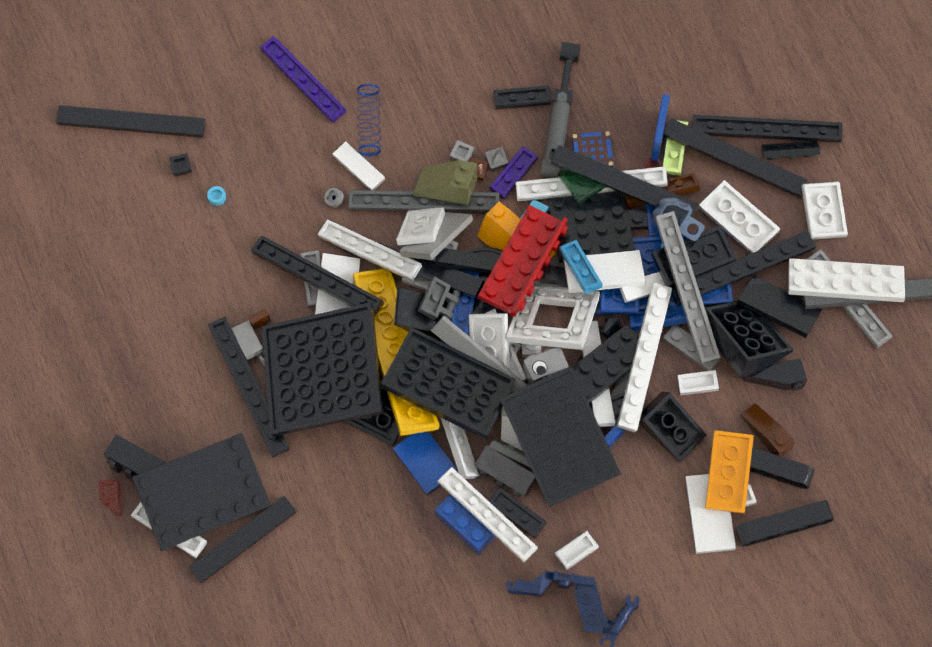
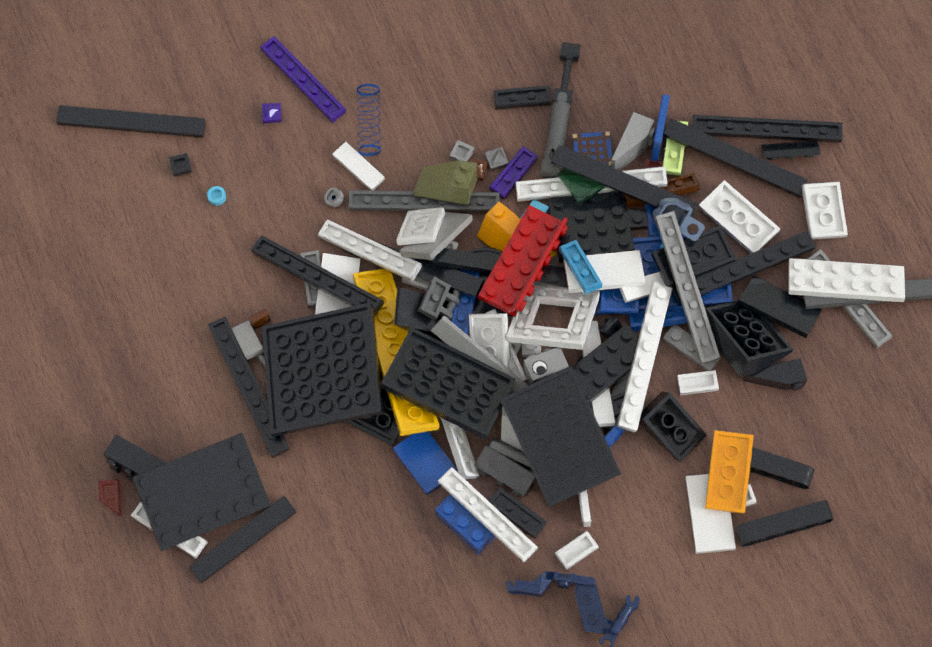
reddish brown slope [740,403,795,457] -> none
none -> dark purple tile [262,103,282,124]
none -> white tile [578,490,591,527]
none -> light grey slope [611,112,656,171]

